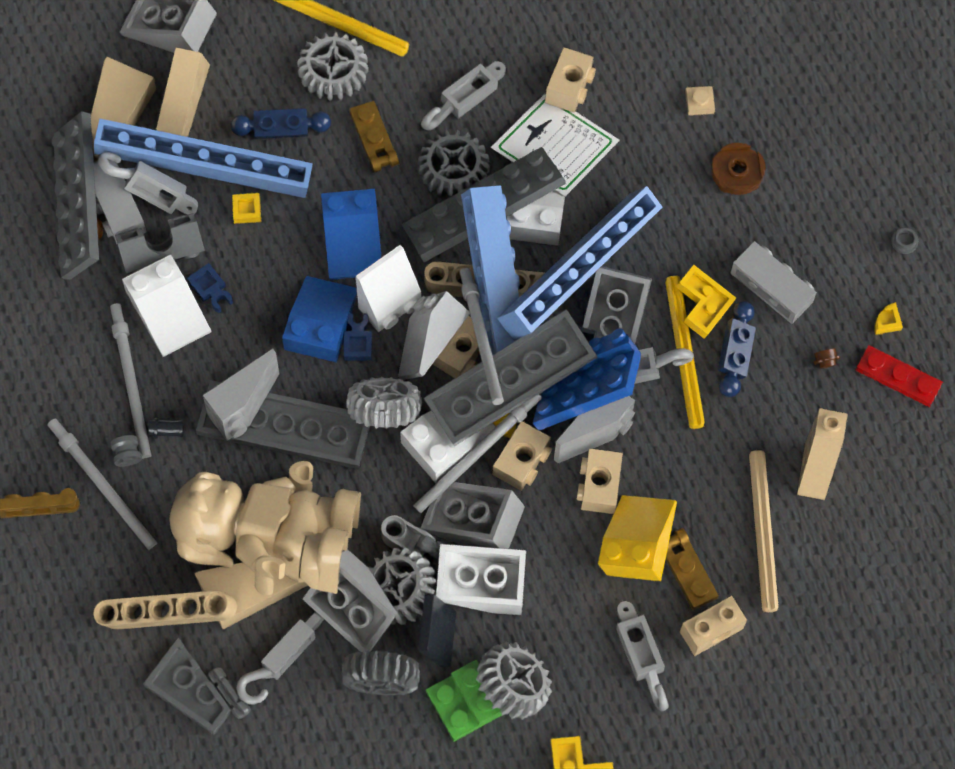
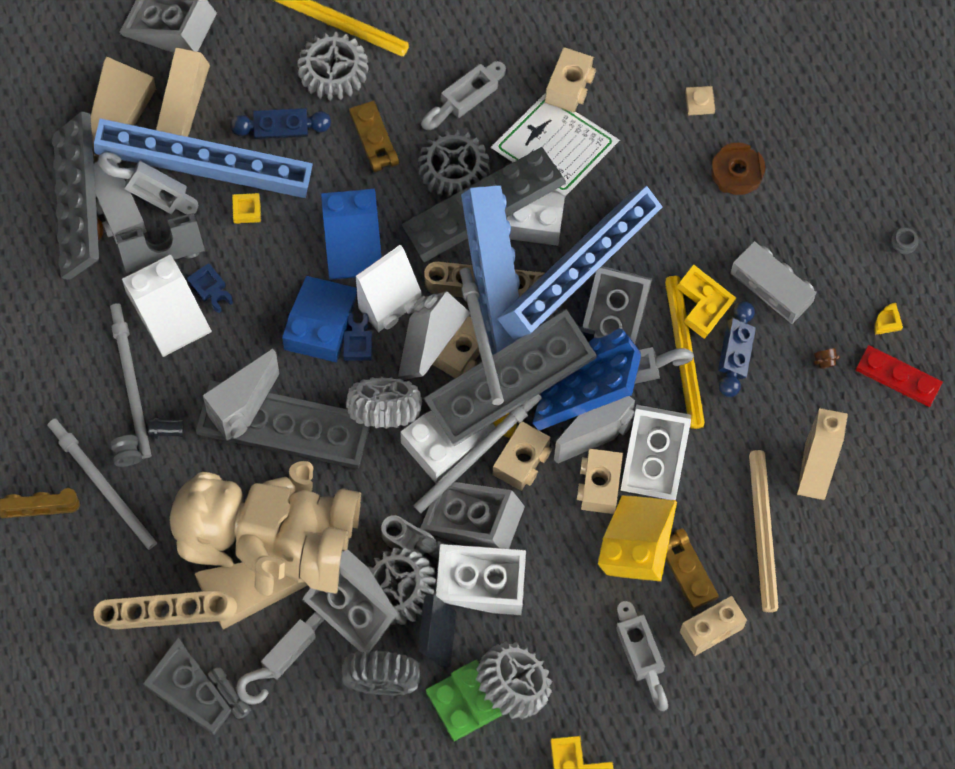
none -> white slope [621,405,691,500]

